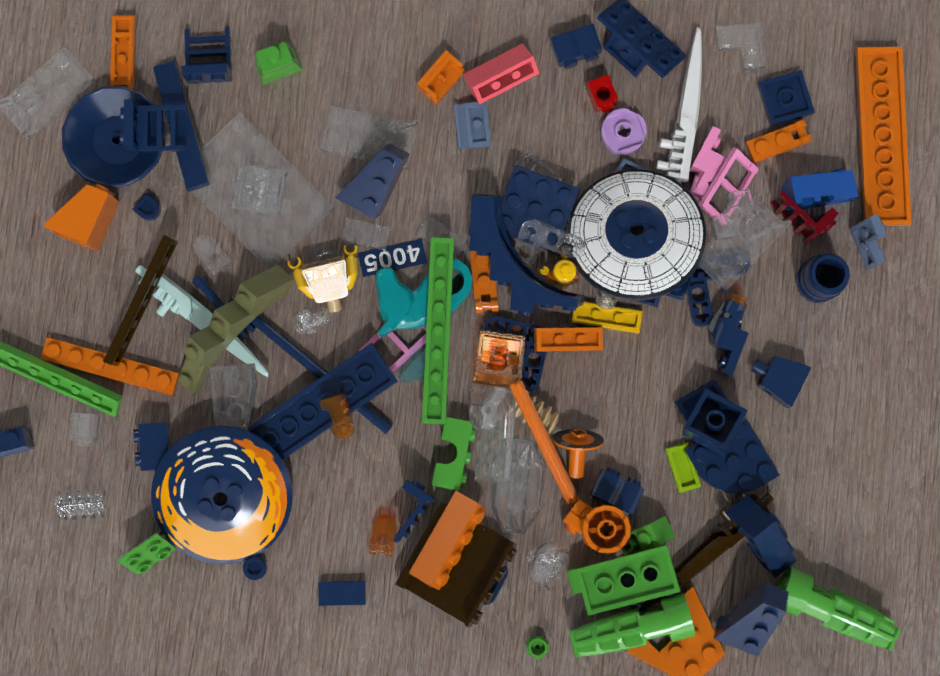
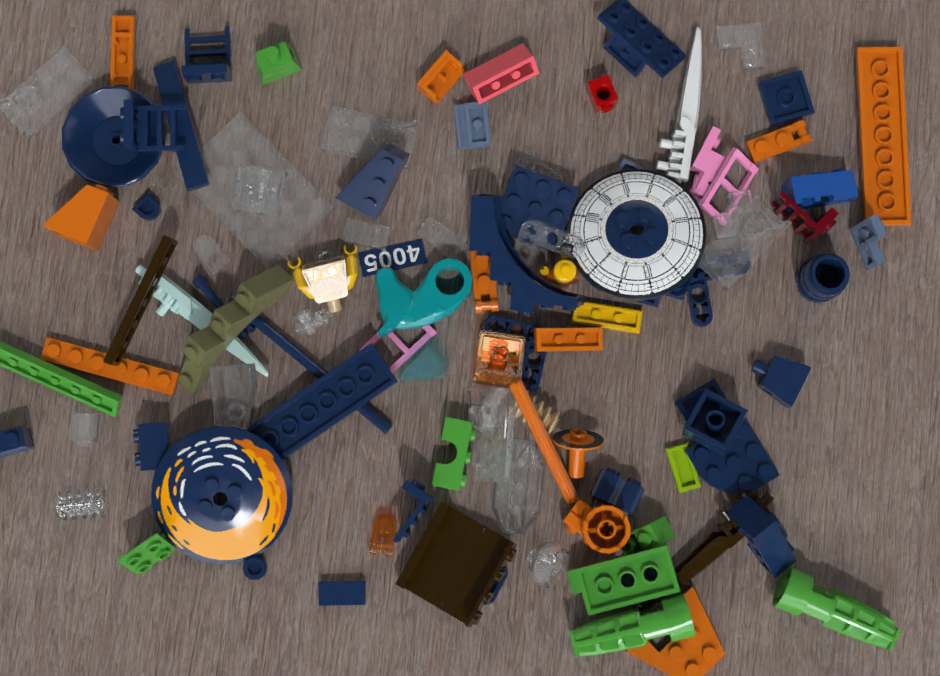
clear orange leg [319,394,355,439] -> none
orange brick [409,491,486,590] -> none
bright green plate [422,237,454,425] -> none
bright green plate [526,636,549,659] -> none
dark blue brick [550,24,602,69] -> none
clear axle [596,290,617,309] -> none
lavender plate [601,108,647,155] -> none
dark blue plate [708,293,749,377] -> none
dark blue wedge [714,583,789,656] -> none

